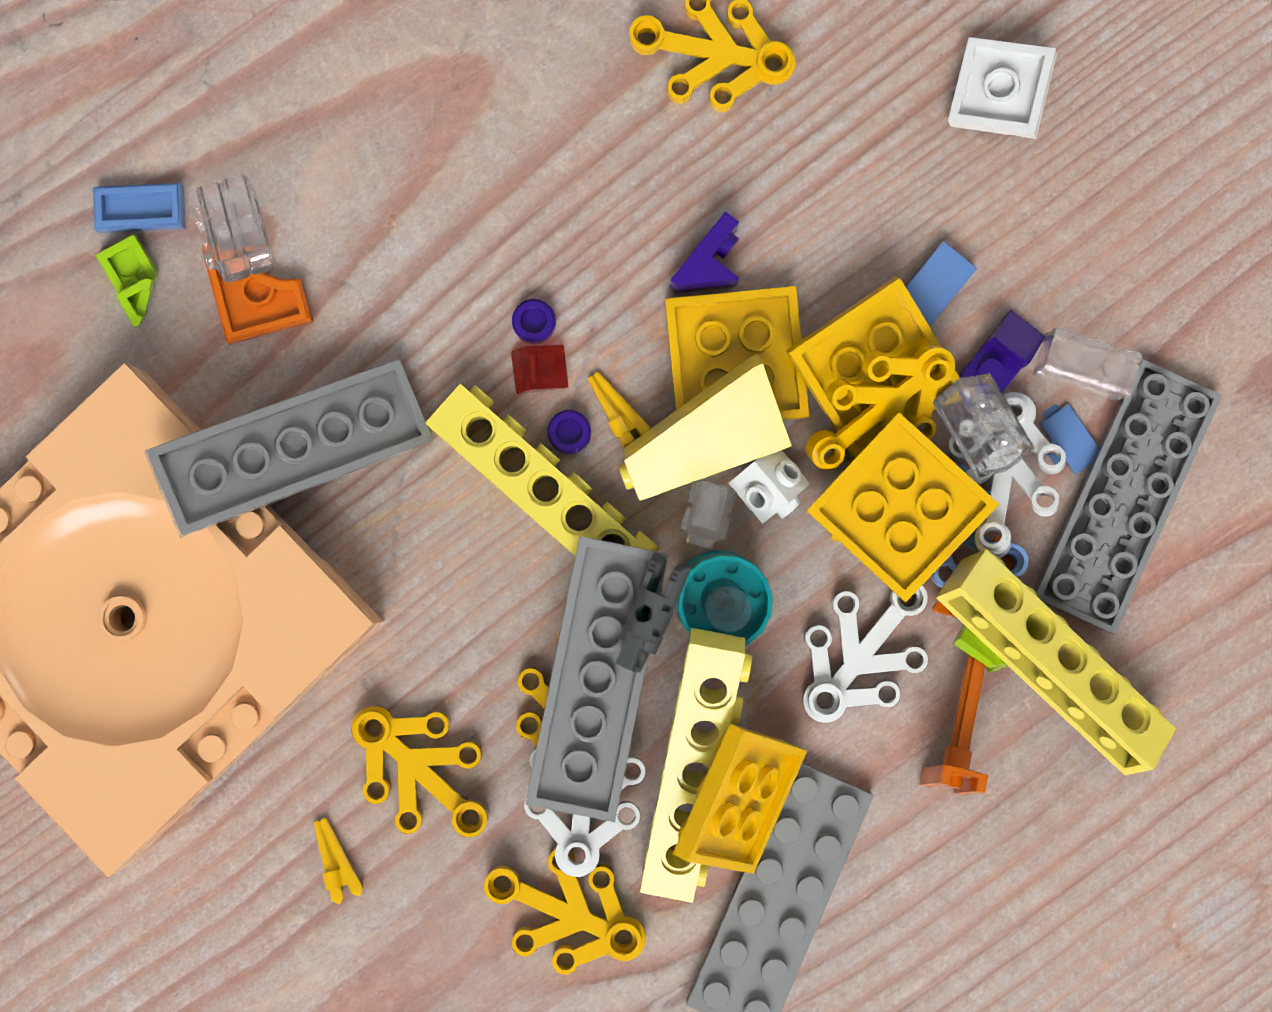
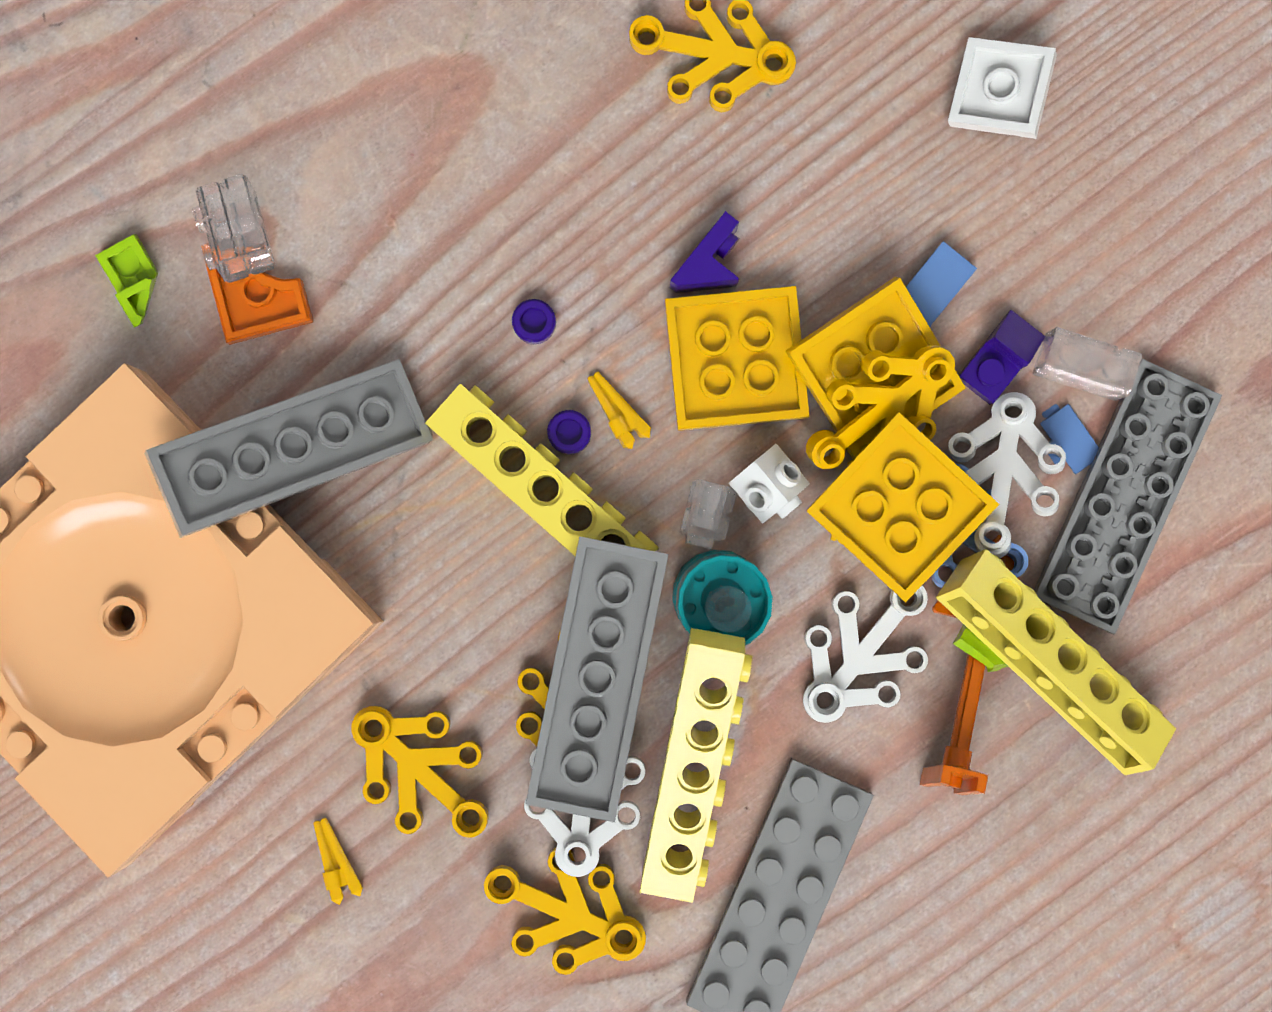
medium blue tile [93,183,186,233] -> none
clear red slope [511,345,569,394] -> none
dark grey hinge [616,552,691,672] -> none
light yellow slope [618,354,792,501] -> none
yellow plate [673,724,807,874] -> none
clear brick [933,373,1035,478] -> none

